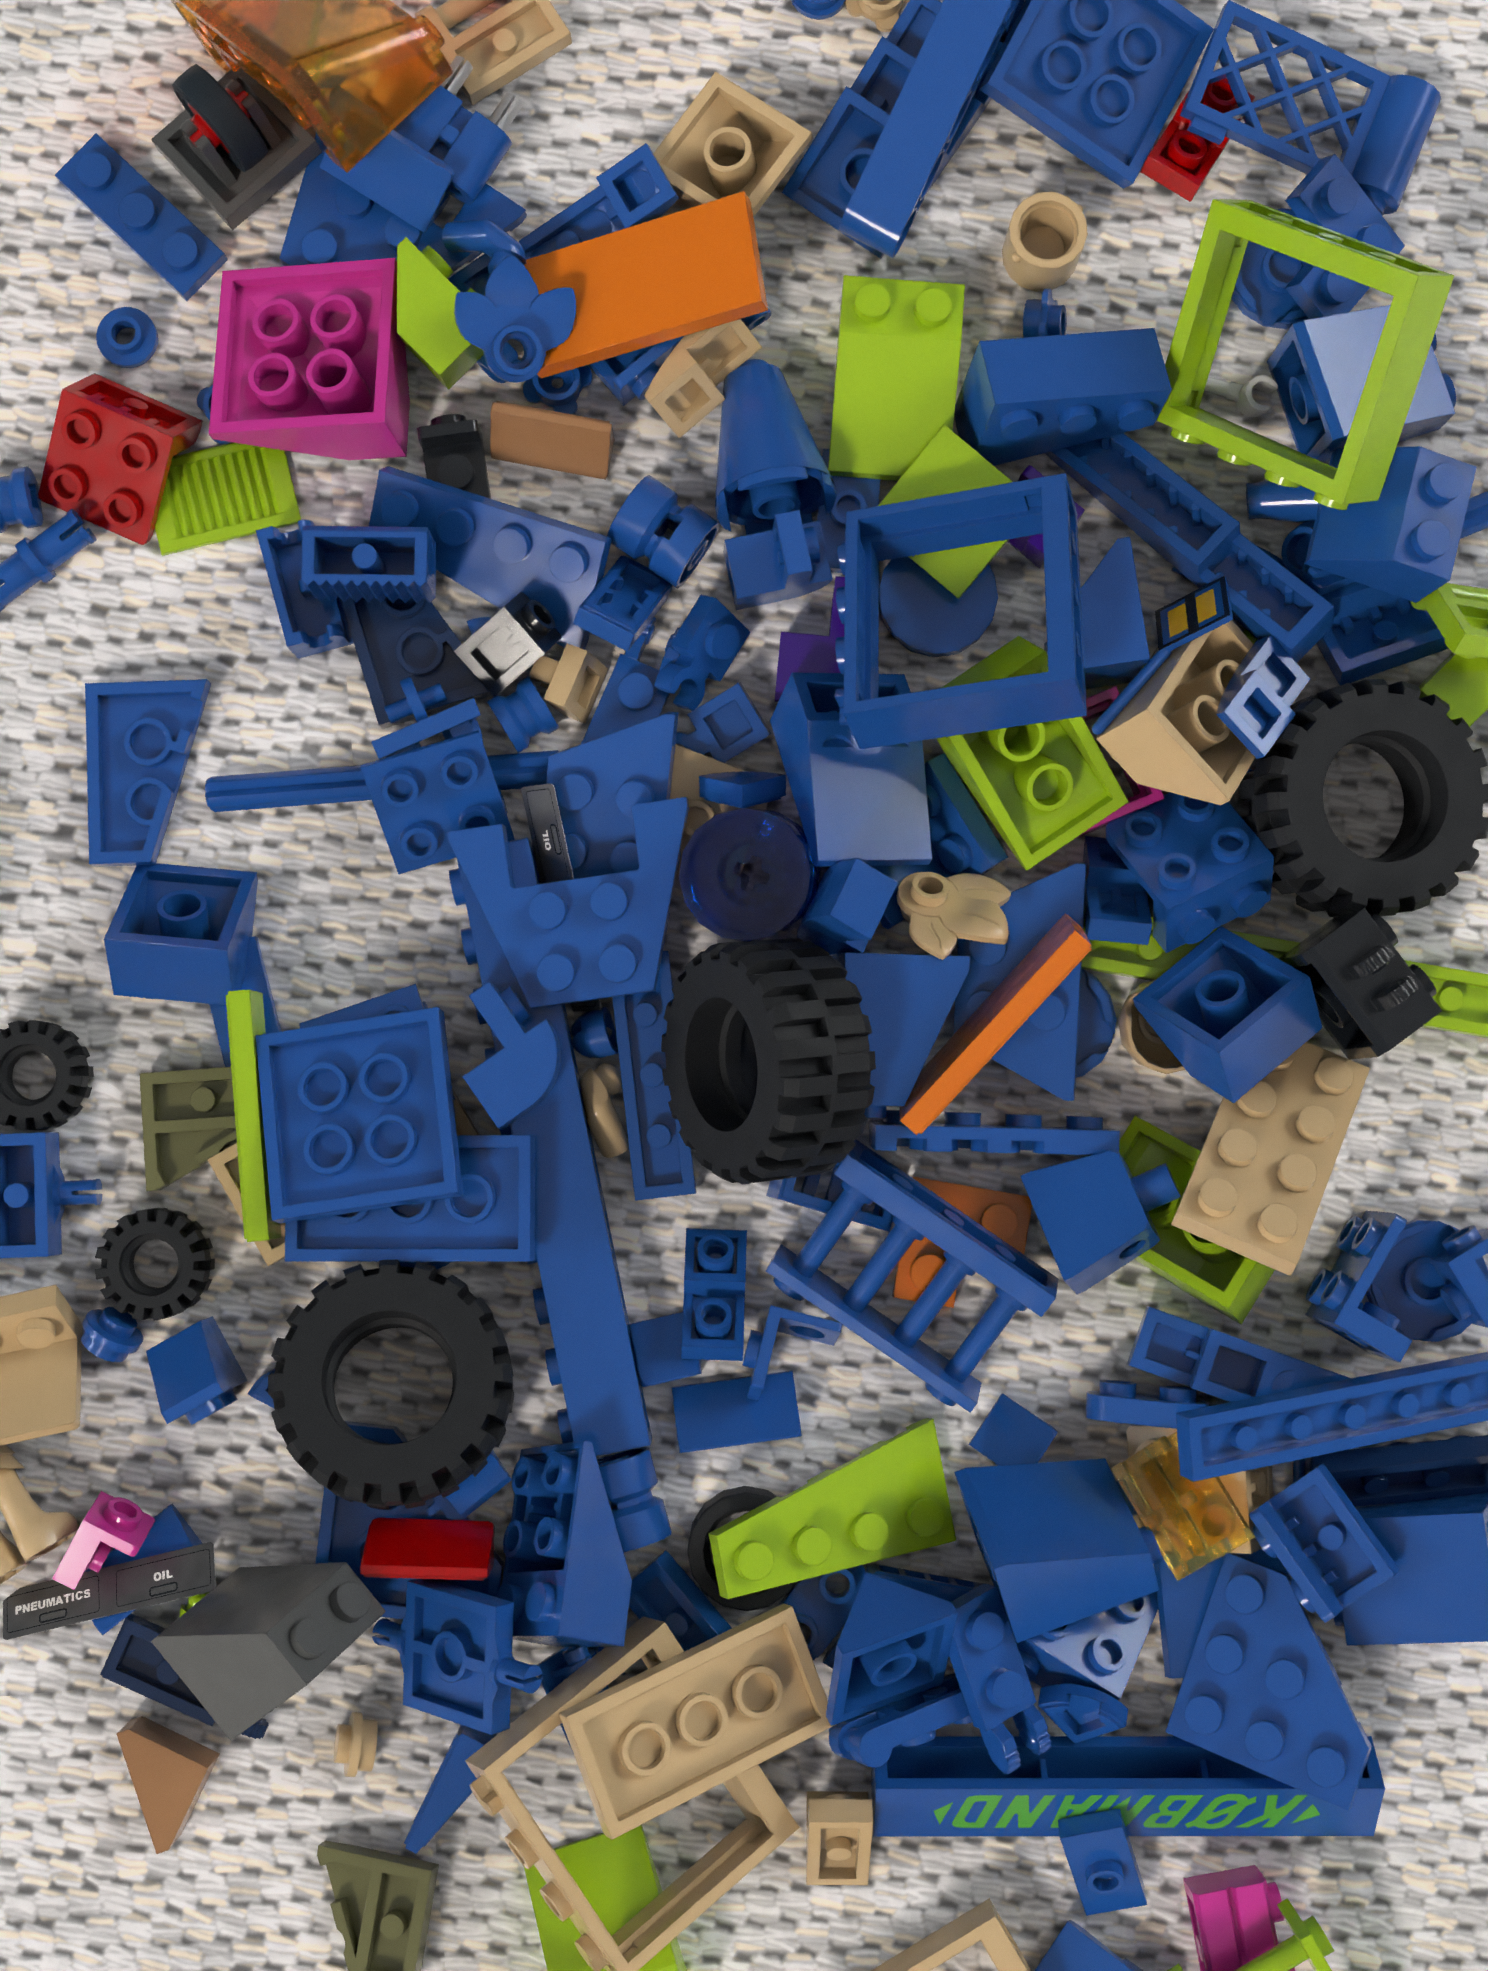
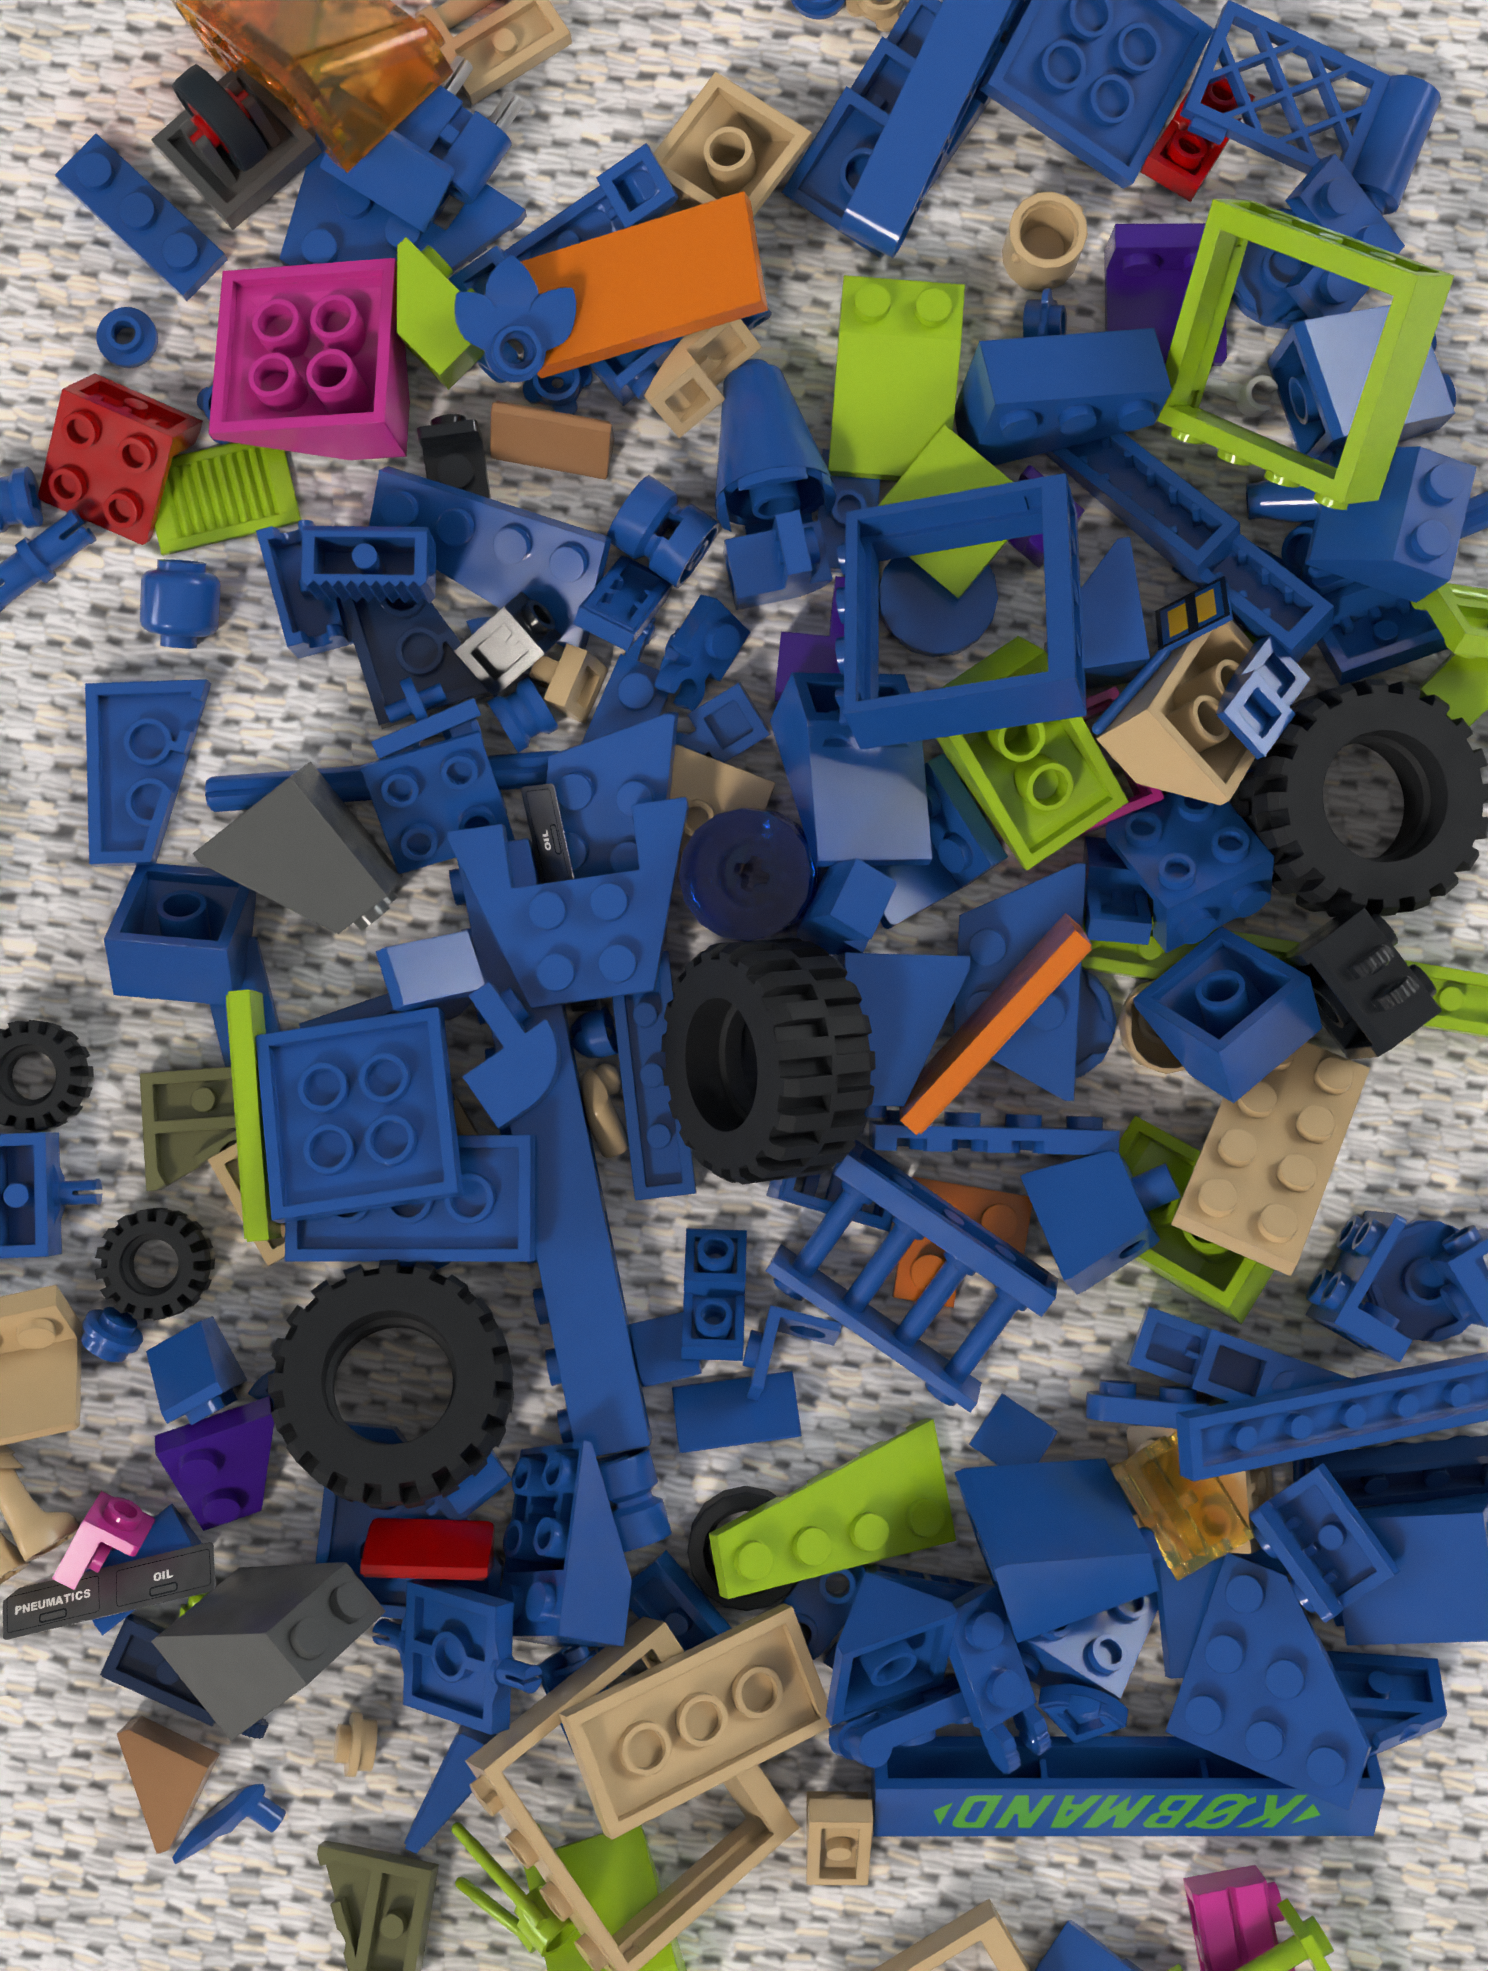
blue arm [442,220,526,274] -> none
blue tile [699,771,786,808] -> none
tan plate [897,872,1011,960] -> none
blue plate [1058,1809,1147,1916] -> none
none -> blue head [140,559,221,649]
none -> dark purple wing [155,1396,274,1531]
none -> blue bar [172,1784,286,1864]
none -> dark grey slope [192,762,403,934]
none -> slope [376,930,485,1020]
none -> lime plant [451,1822,577,1957]
none -> dark purple bracket [1104,223,1227,366]
none -> blue wing [1326,1651,1447,1758]

